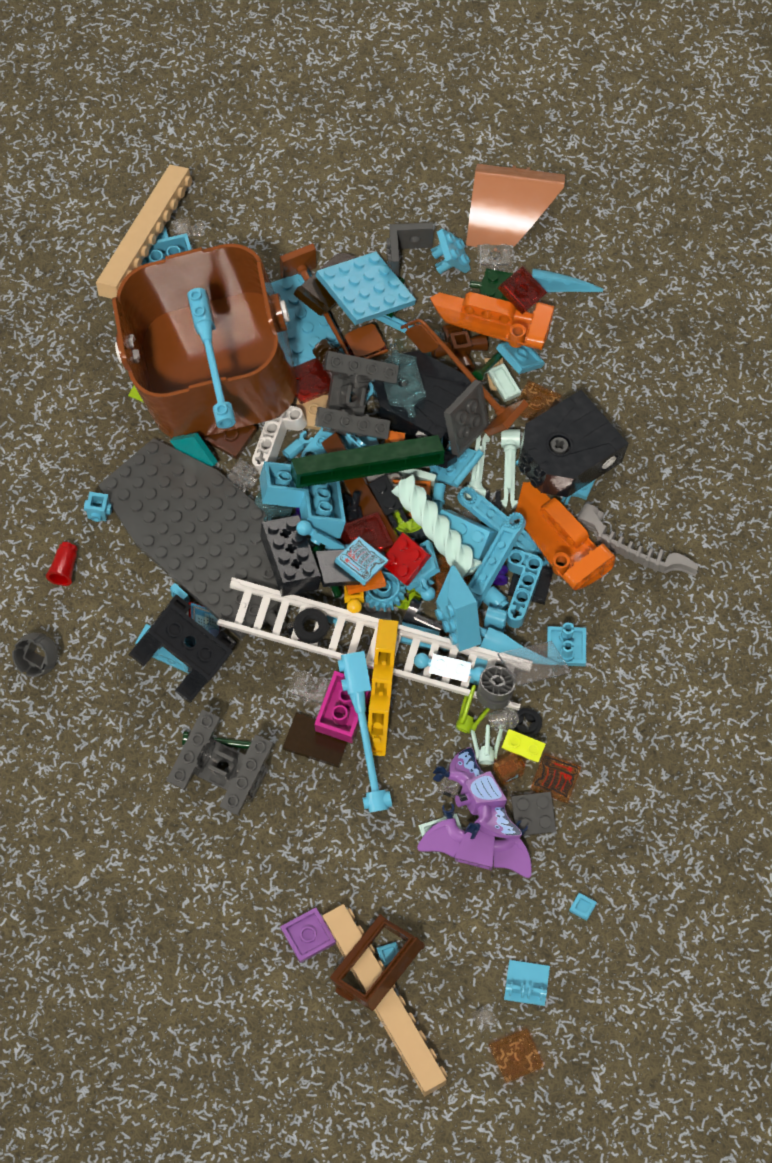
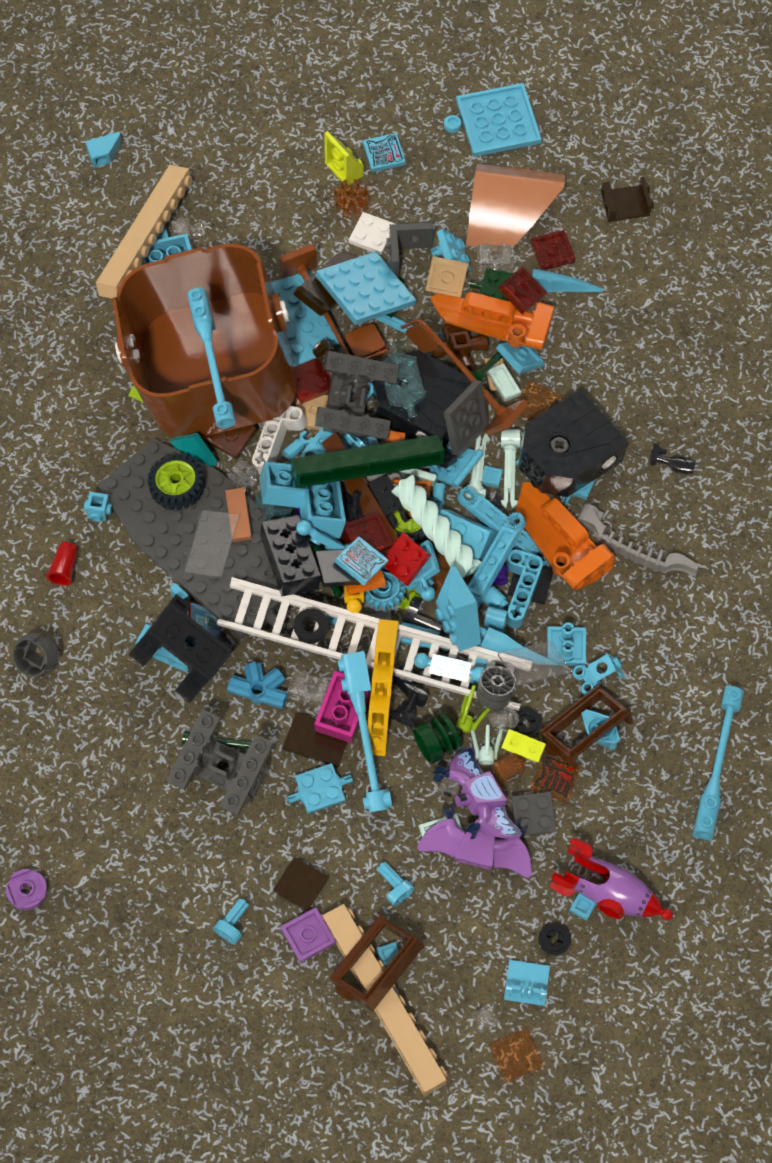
none -> medium lavender plate [6,869,47,910]
none -> medium azure slope [85,132,122,168]
none -> wheel [148,454,205,510]
none -> clear piece [184,510,240,578]
none -> medium azure piece [213,899,249,945]
none -> nougat tile [225,487,252,542]
none -> dark azure piece [227,662,288,710]
none -> dark brown tile [273,857,329,912]
none -> medium azure plate [287,763,353,814]
none -> neon yellow slope [324,131,364,186]
none -> clear orange gear [334,179,369,218]
none -> white plate [349,212,395,255]
none -> medium azure tile [363,133,406,172]
none -> medium azure piece [376,862,415,907]
none -> black piece [389,691,419,730]
none -> black hinge [392,663,428,708]
none -> dark green wheel [412,713,462,764]
none -> tan plate [425,256,468,298]
none -> medium azure tile [444,115,462,133]
none -> medium azure plate [456,83,542,157]
none -> medium azure tile [481,466,503,488]
none -> clear red plate [530,230,576,270]
none -> black gear [538,923,571,956]
none -> reddish brown piece [541,684,634,769]
none -> piece [550,838,673,921]
none -> medium azure piece [573,654,625,695]
none -> medium azure hat [582,709,620,750]
none -> dark brown panel [601,177,654,222]
none -> black piece [650,443,696,475]
none -> medium azure bar [692,686,744,841]

